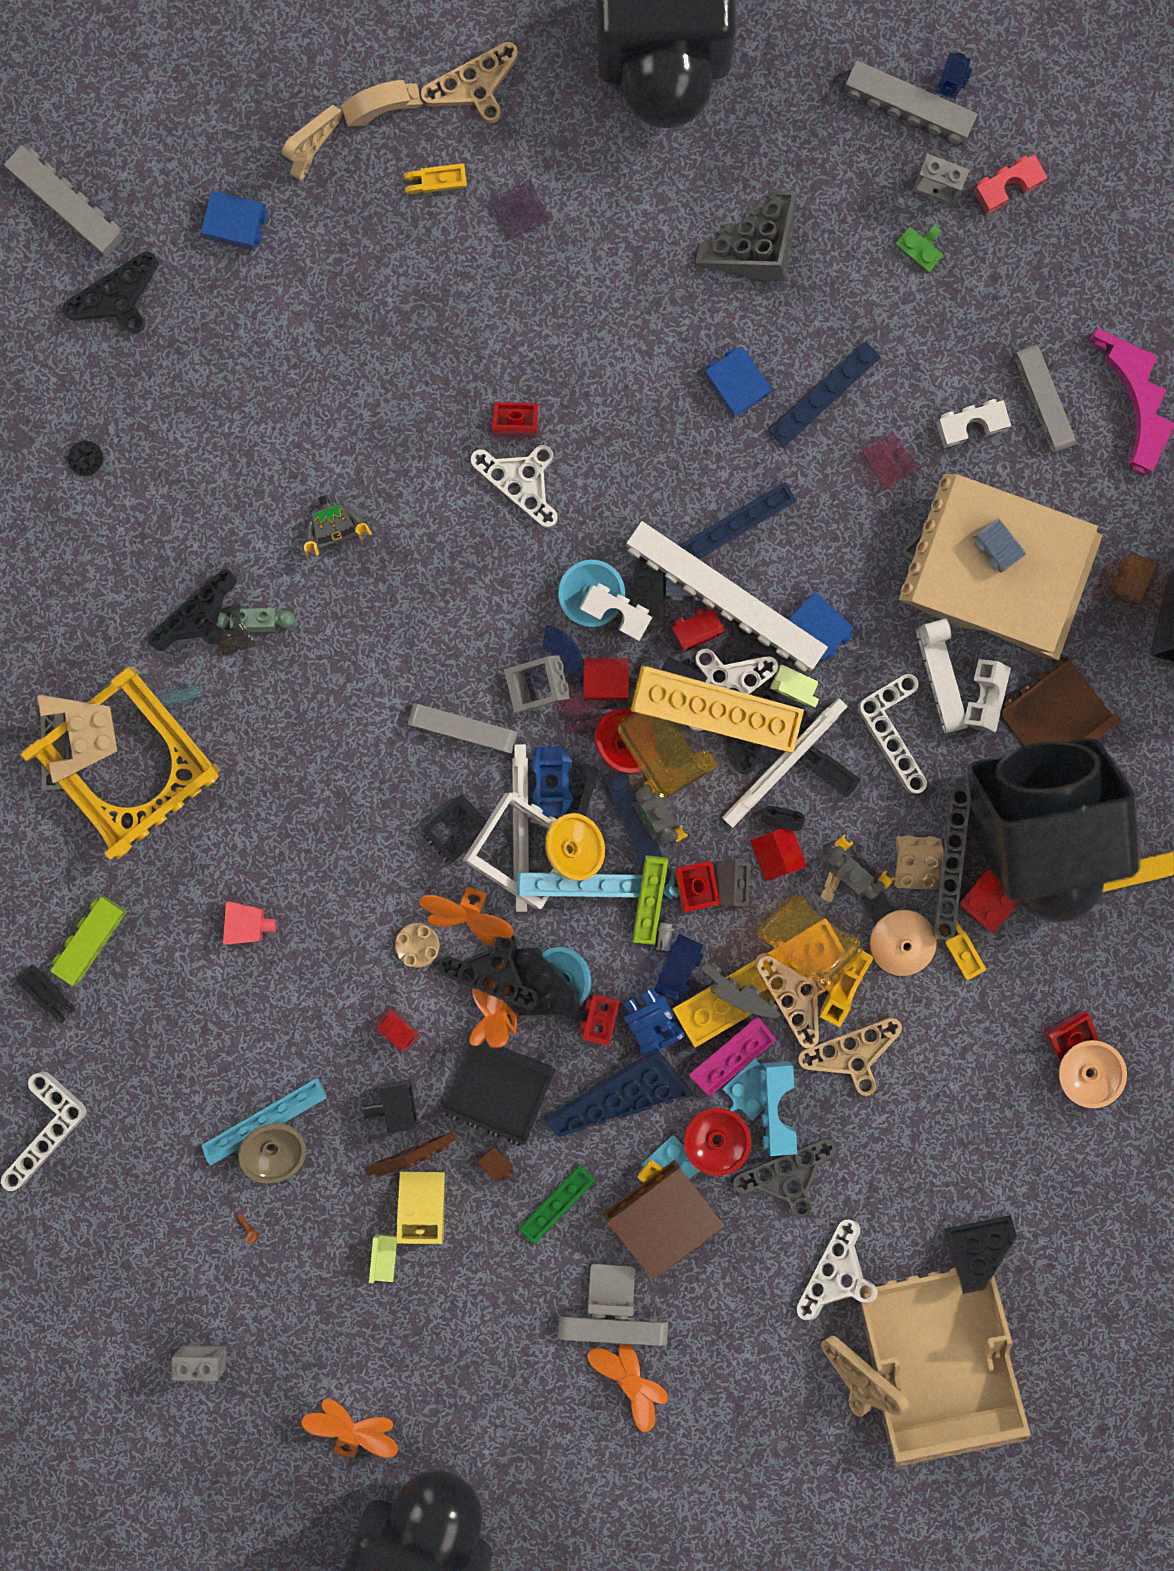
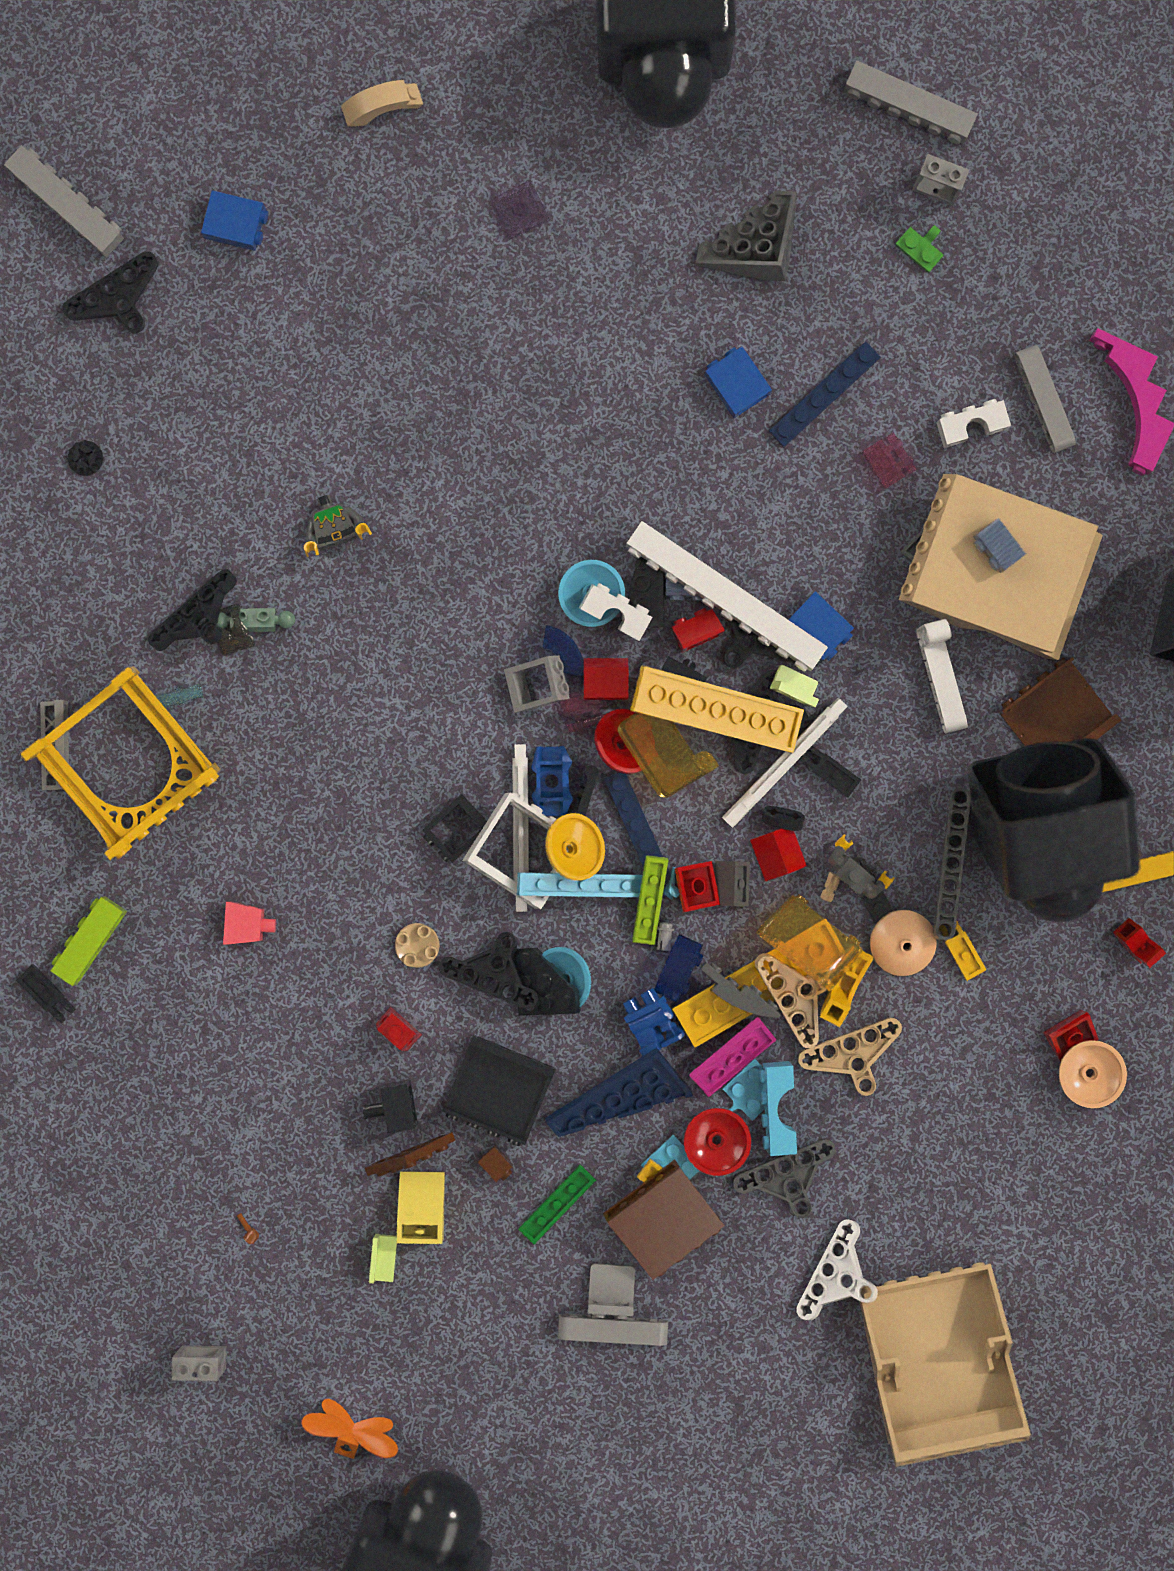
white beam [1,1072,86,1191] -> none
tan wing [38,695,118,783] -> none
medium azure plate [201,1078,327,1165] -> none
dark tan dish [238,1123,306,1183] -> none
tan beam [282,105,343,181] -> none
yellow hinge [404,164,467,194] -> none
light grey beam [407,703,518,754] -> none
orange piece [419,887,514,947] -> none
tan beam [421,42,518,124] -> none
orange piece [469,963,517,1048] -> none
white beam [471,445,558,528] -> none
red slope [492,402,538,438] -> none
red piece [579,993,620,1046] -> none
orange piece [587,1343,668,1432] -> none
dark grey torso [630,777,688,843] -> none
dark blue plate [678,482,797,560] -> none
white beam [689,649,778,732] -> none
tan beam [821,1335,909,1417] -> none
white beam [858,674,927,794] -> none
tan bracket [894,835,944,890] -> none
clear blue brick [935,52,972,99] -> none
black plate [945,1215,1017,1294] -> none
red piece [959,870,1020,933] -> none
white arch [964,659,1011,732] -> none
coral arch [973,155,1048,215] -> none
clear orange brick [1110,552,1157,606] -> none
none -> red brick [1113,918,1166,968]

